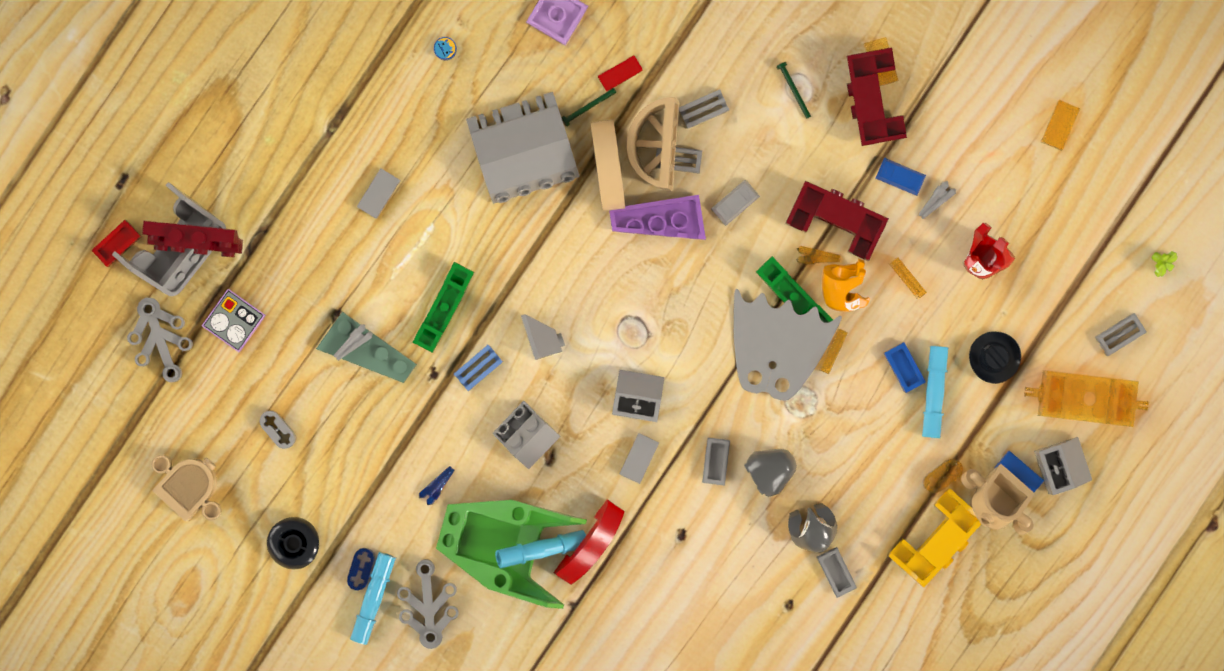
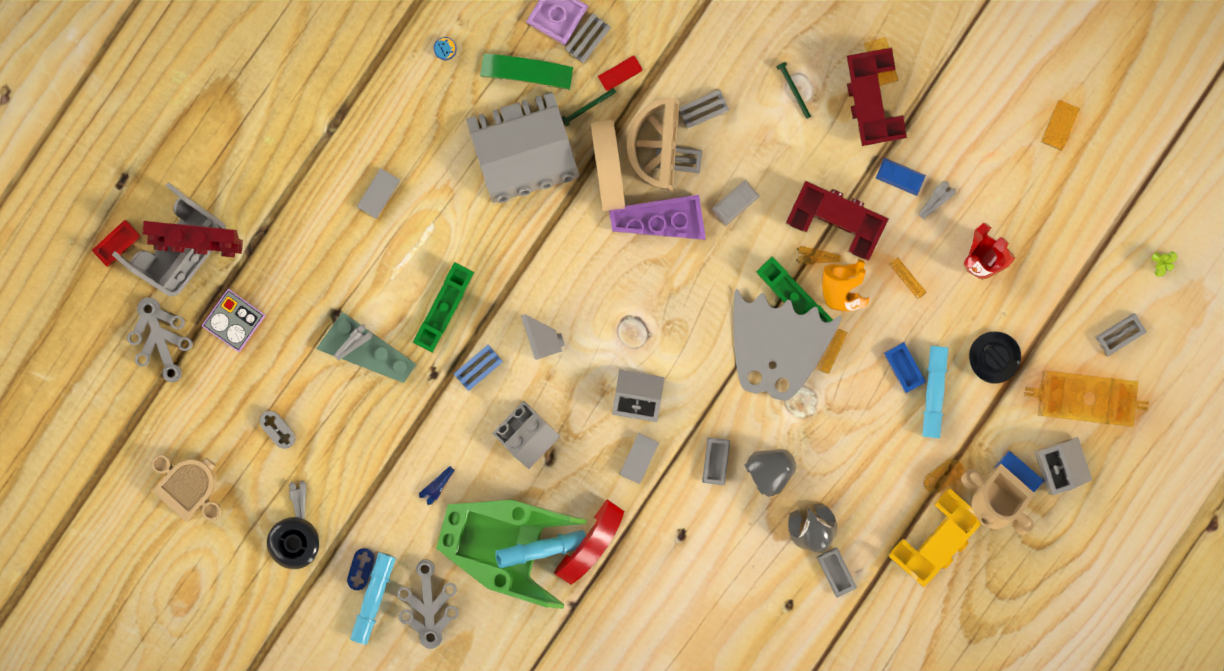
none -> light grey piece [289,480,306,519]
none -> green slope [480,54,573,90]
none -> light grey tile [565,14,611,64]

